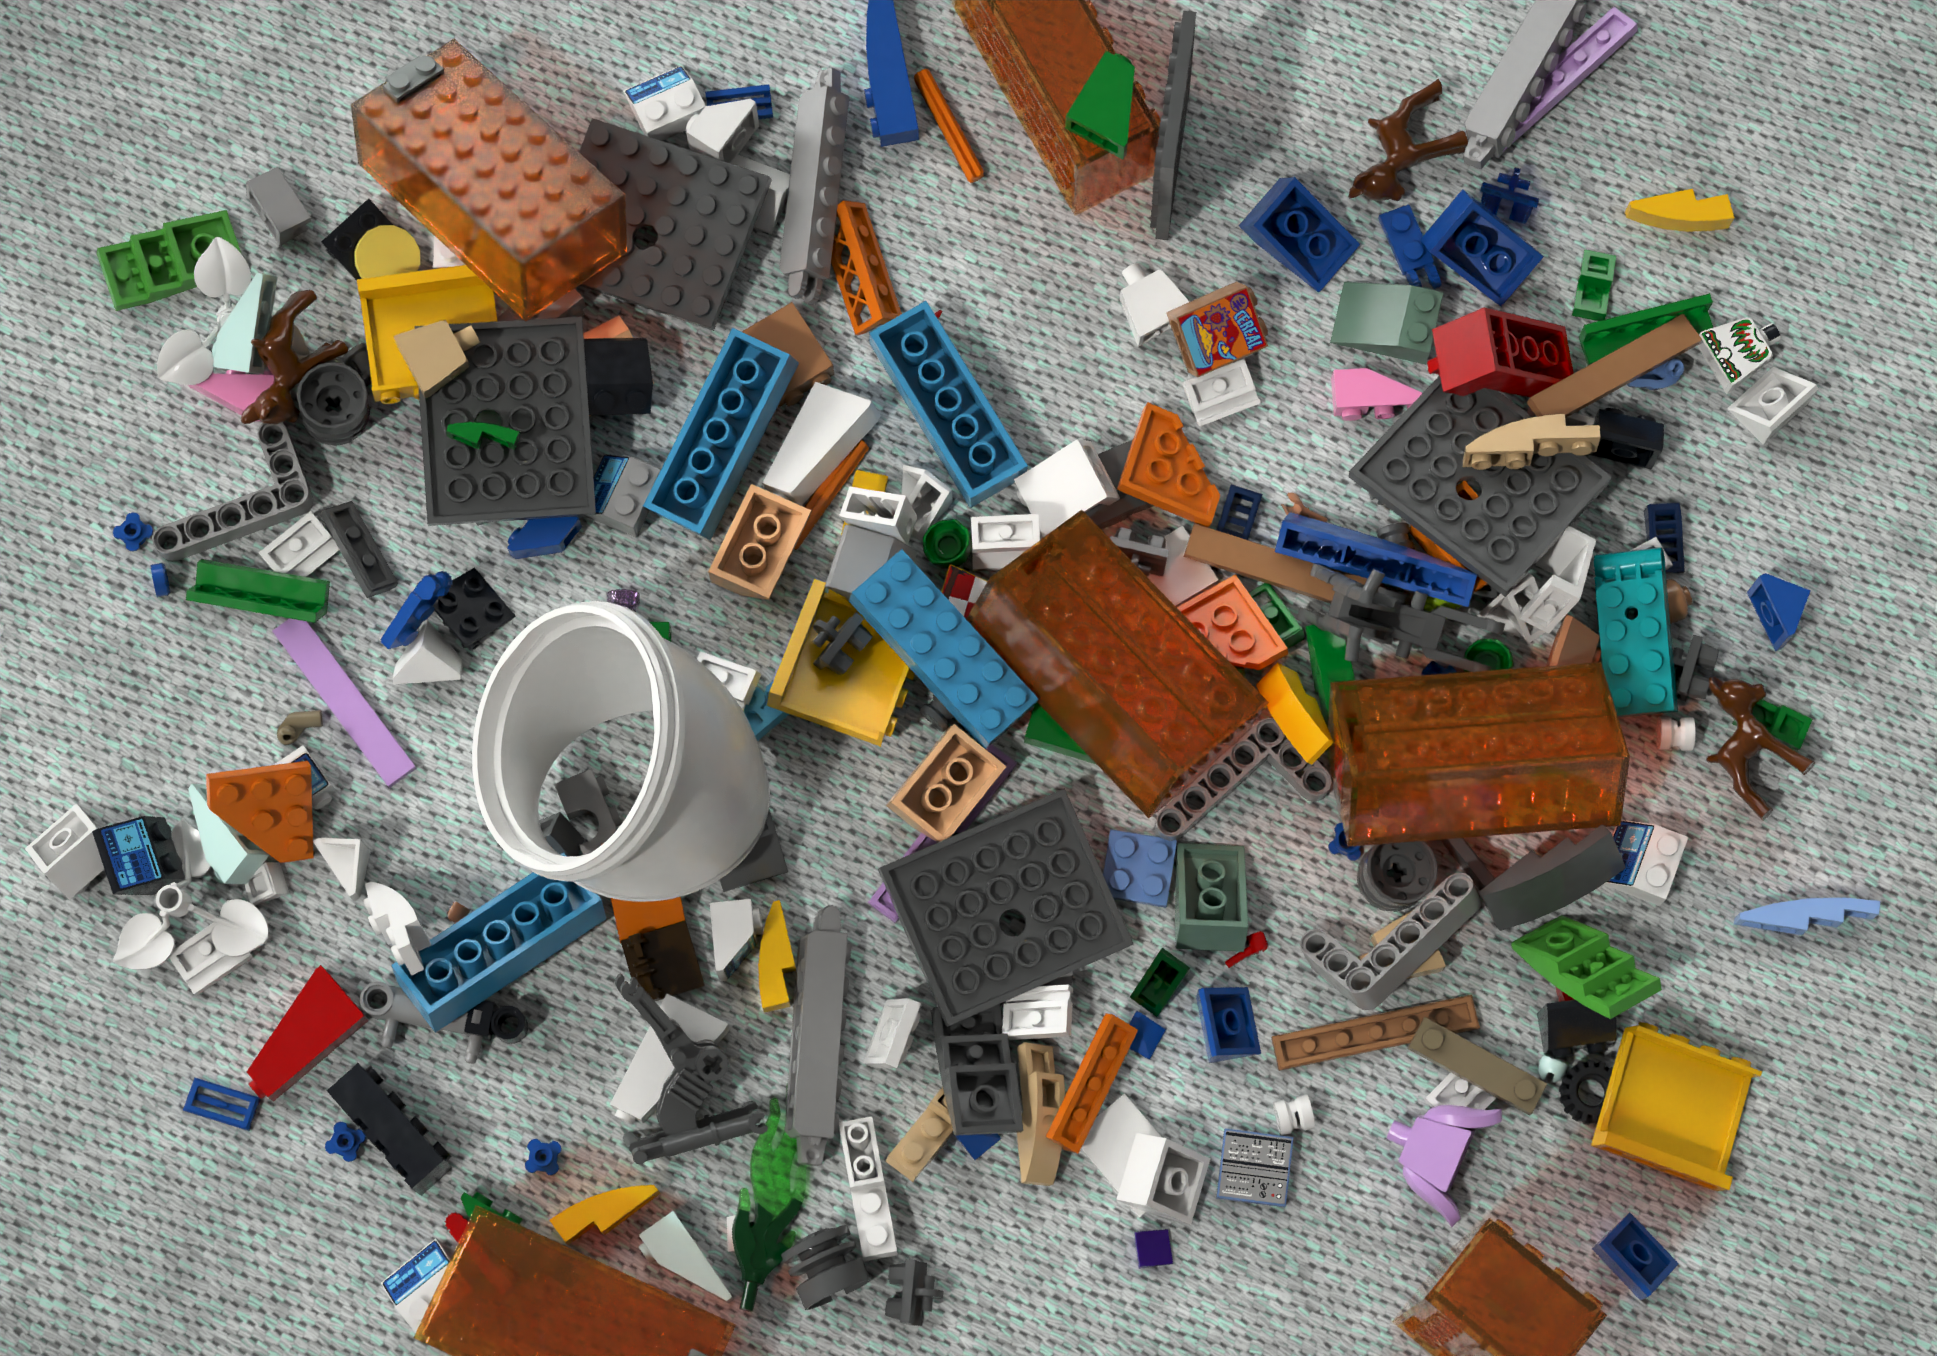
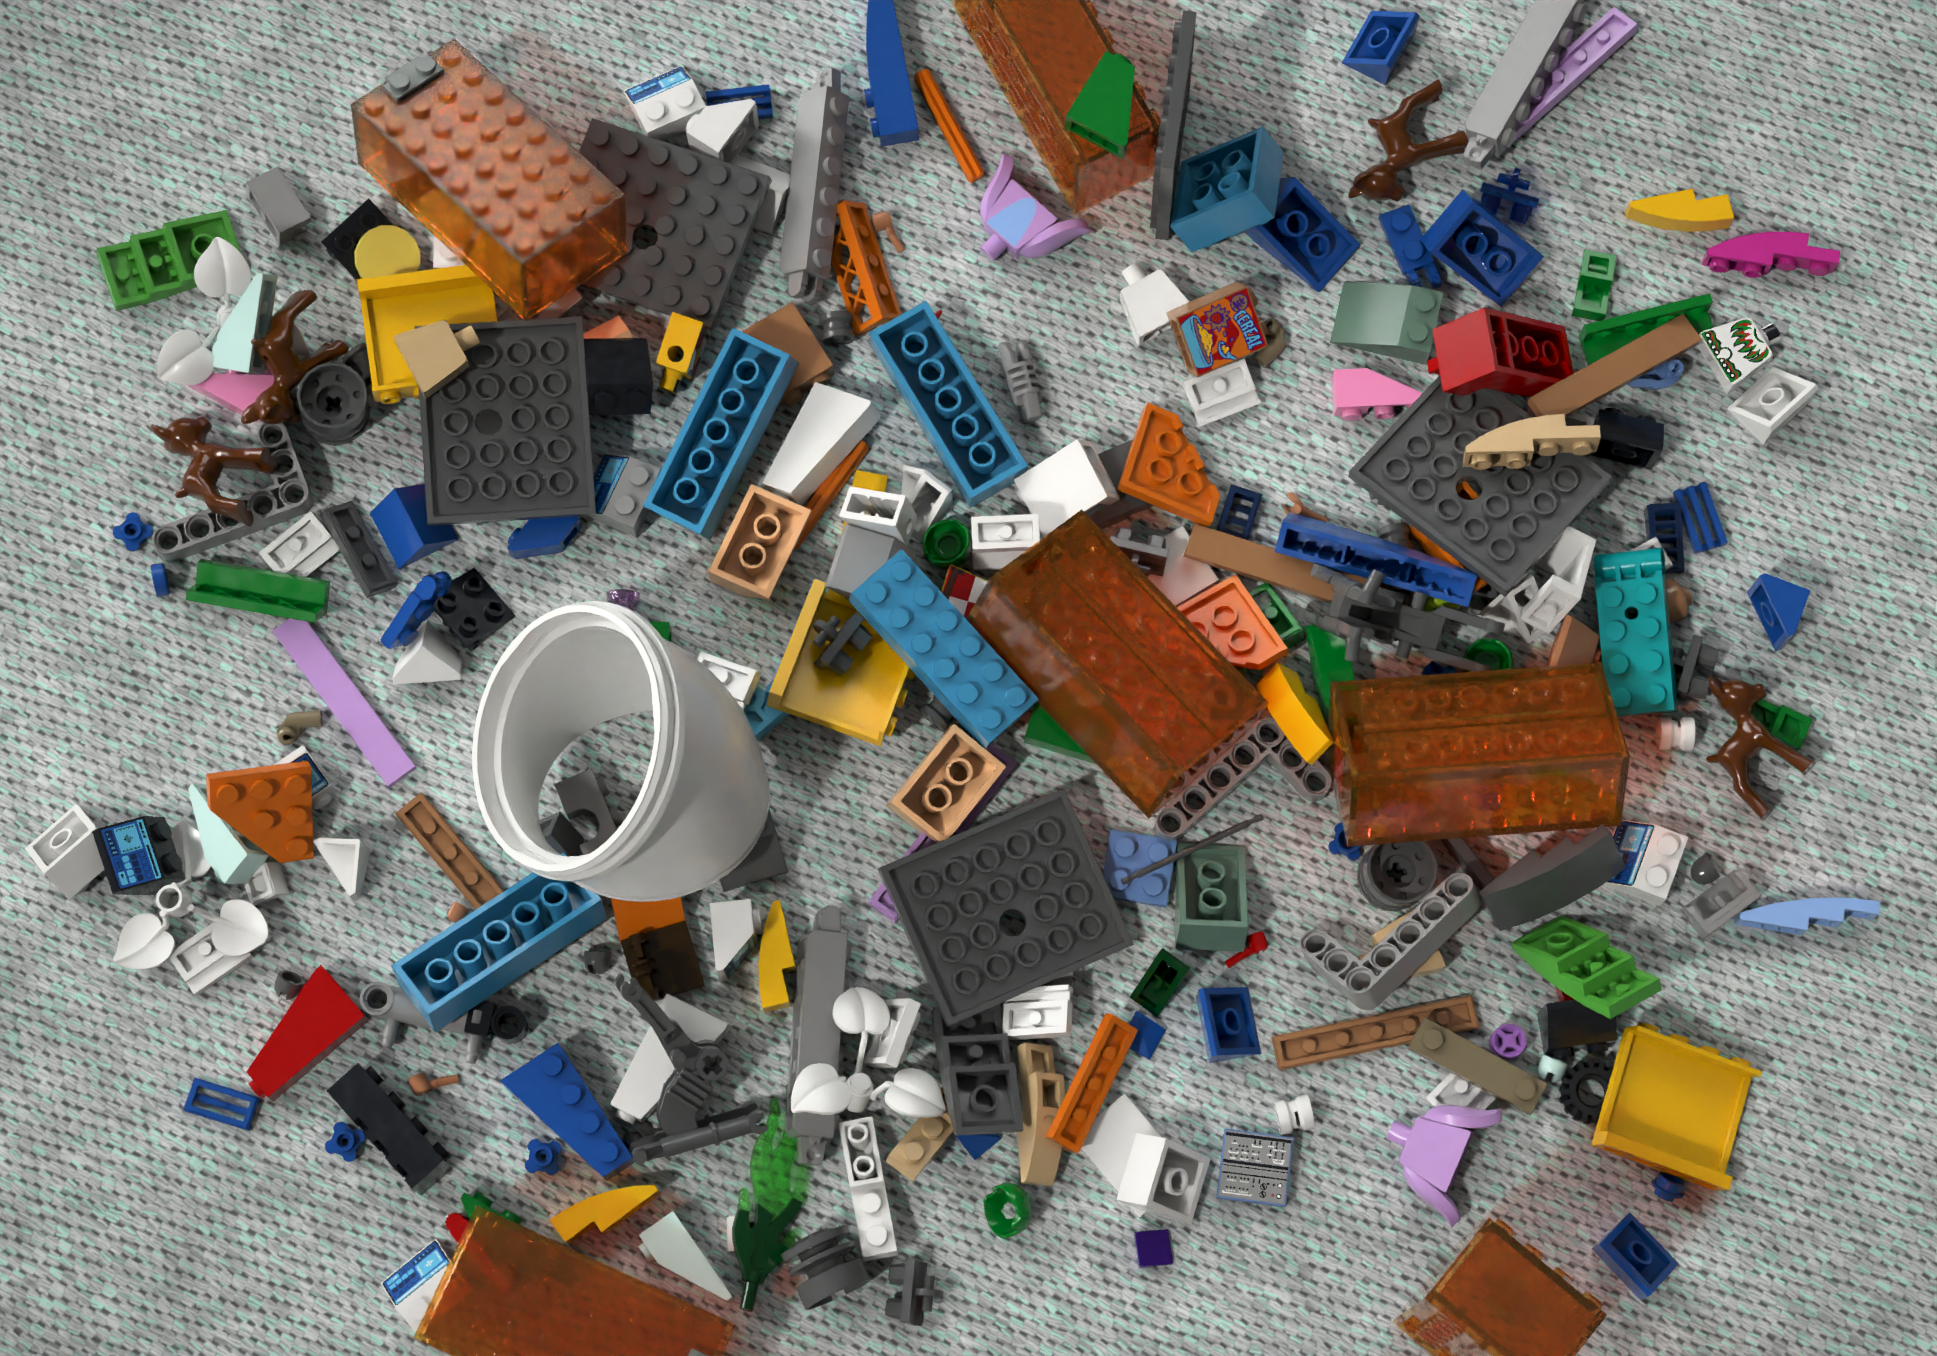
white slope [363,881,431,975] -> none
green slope [446,422,520,450] -> none
none -> reddish brown animal [151,416,277,527]
none -> dark grey hinge [274,971,304,1000]
none -> blue slope [370,484,459,570]
none -> medium nougat tile [395,792,504,910]
none -> nougat hand [409,1072,459,1096]
none -> blue wedge [500,1043,635,1181]
none -> dark grey hinge [584,951,612,974]
none -> yellow torso [656,312,711,394]
none -> white plant [791,987,946,1118]
none -> dark grey wheel [820,310,855,346]
none -> nougat hand [871,211,905,253]
none -> lavender torso [980,153,1091,261]
none -> green hair [983,1182,1032,1239]
none -> light grey hinge [998,340,1042,424]
none -> dark grey piece [1121,814,1264,885]
none -> dark azure slope [1170,126,1284,252]
none -> dark tan arm [1254,318,1286,368]
none -> blue slope [1342,11,1420,86]
none -> medium lavender wheel [1489,1024,1526,1061]
none -> blue plate [1651,1171,1685,1202]
none -> blue tile [1673,482,1728,554]
none -> light grey hinge [1680,870,1762,940]
none -> dark grey hinge [1691,855,1720,885]
none -> dark pink slope [1702,232,1840,278]

